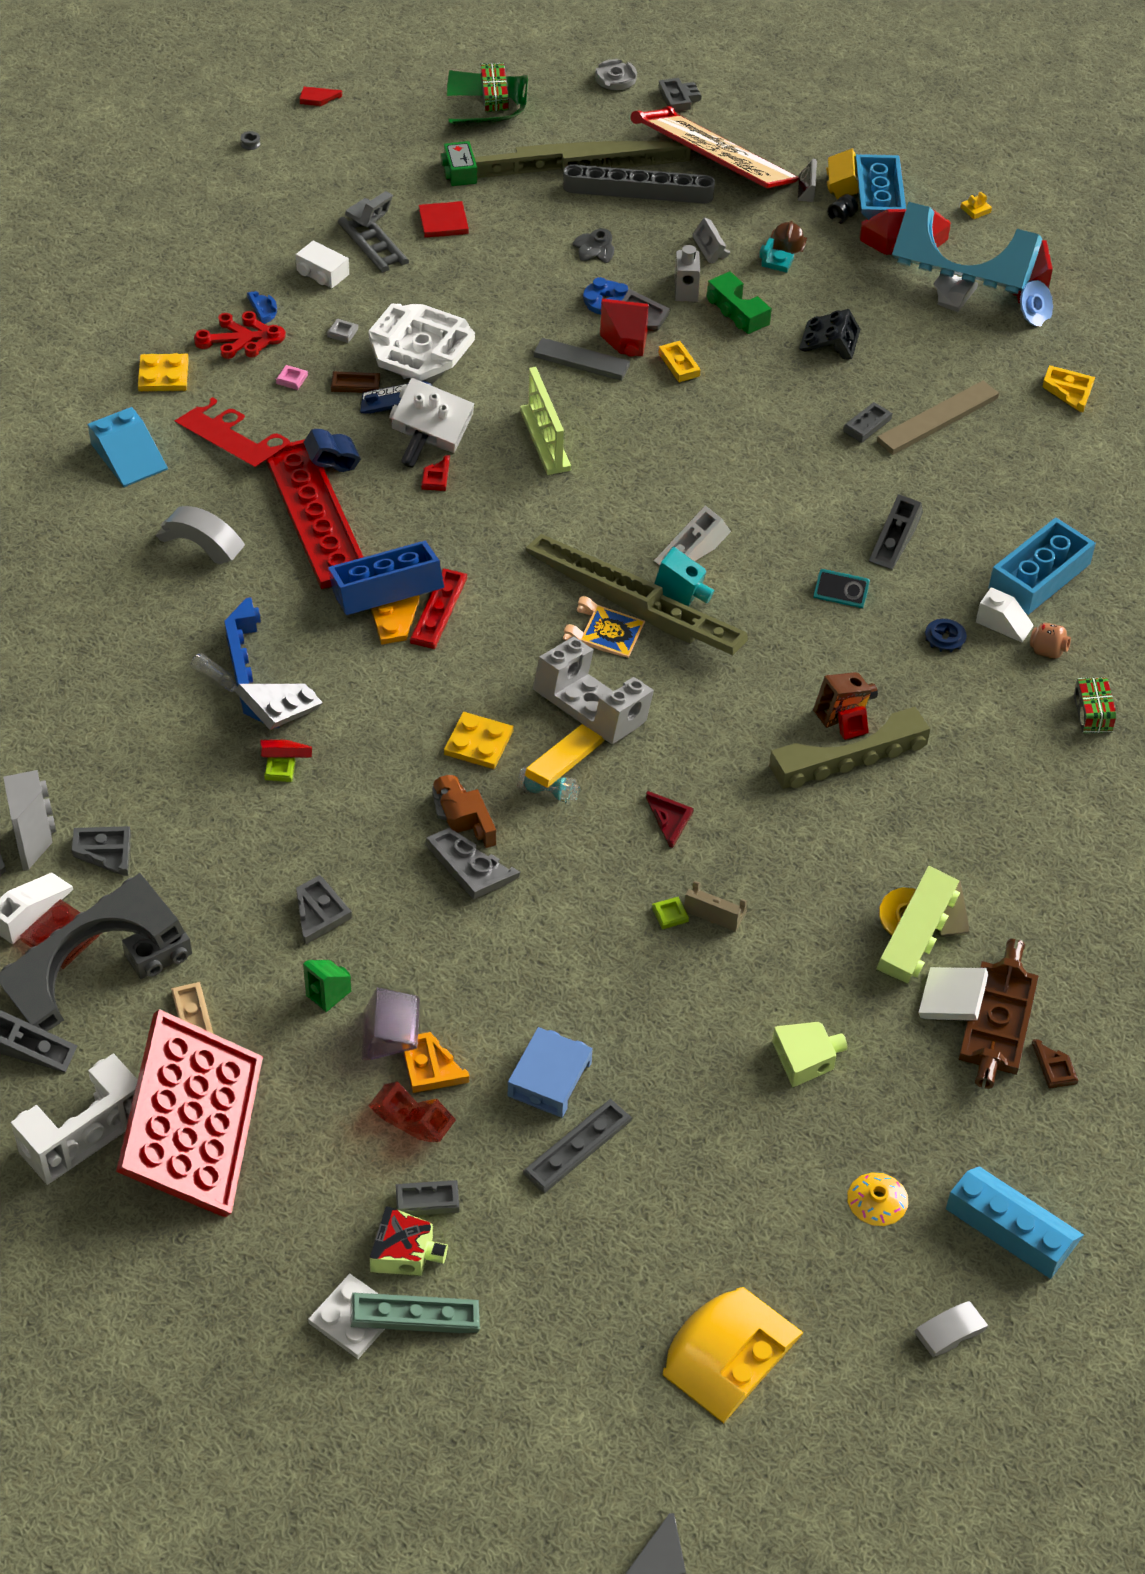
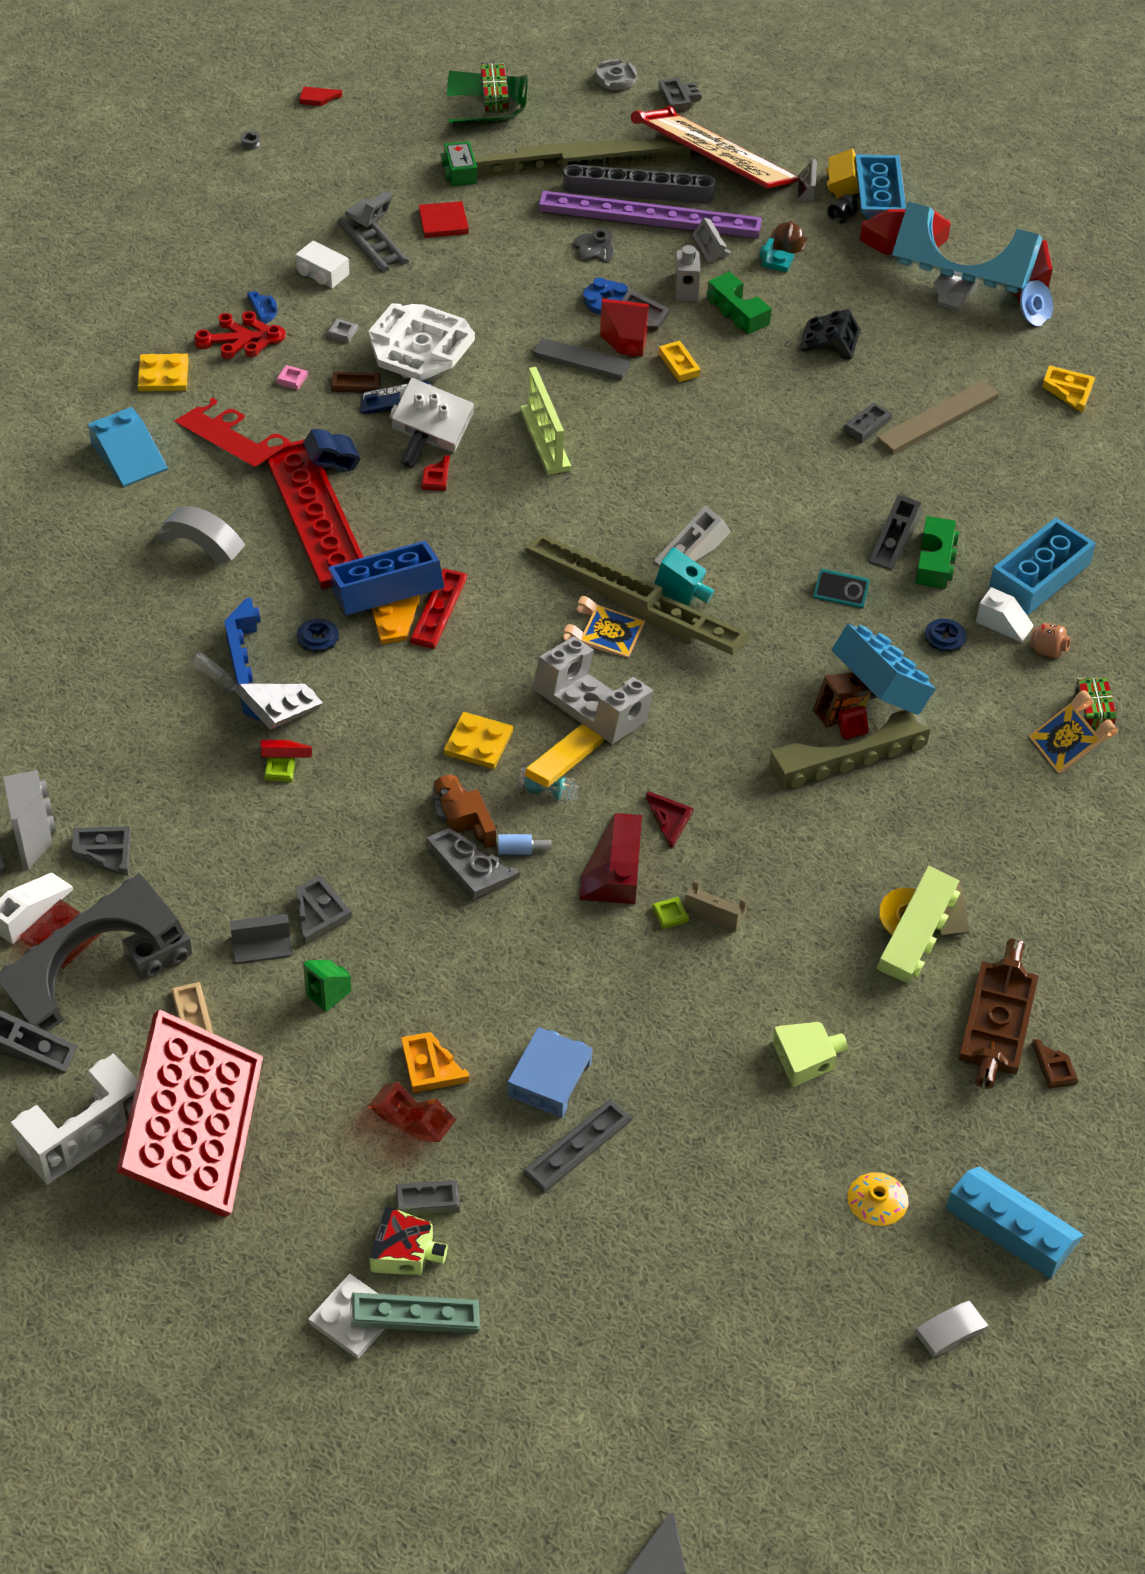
clear purple slope [362,987,420,1060] -> none
yellow slope [663,1287,803,1424] -> none
white tile [919,967,988,1020] -> none
yellow tile [960,192,992,219] -> none
none -> dark grey panel [230,914,293,964]
none -> dark blue gear [297,619,339,653]
none -> light blue piece [498,834,551,855]
none -> medium lavender plate [539,191,762,238]
none -> dark red wedge [579,813,642,904]
none -> dark azure brick [831,623,936,715]
none -> green arch [915,516,959,589]
none -> flag [1029,690,1118,774]

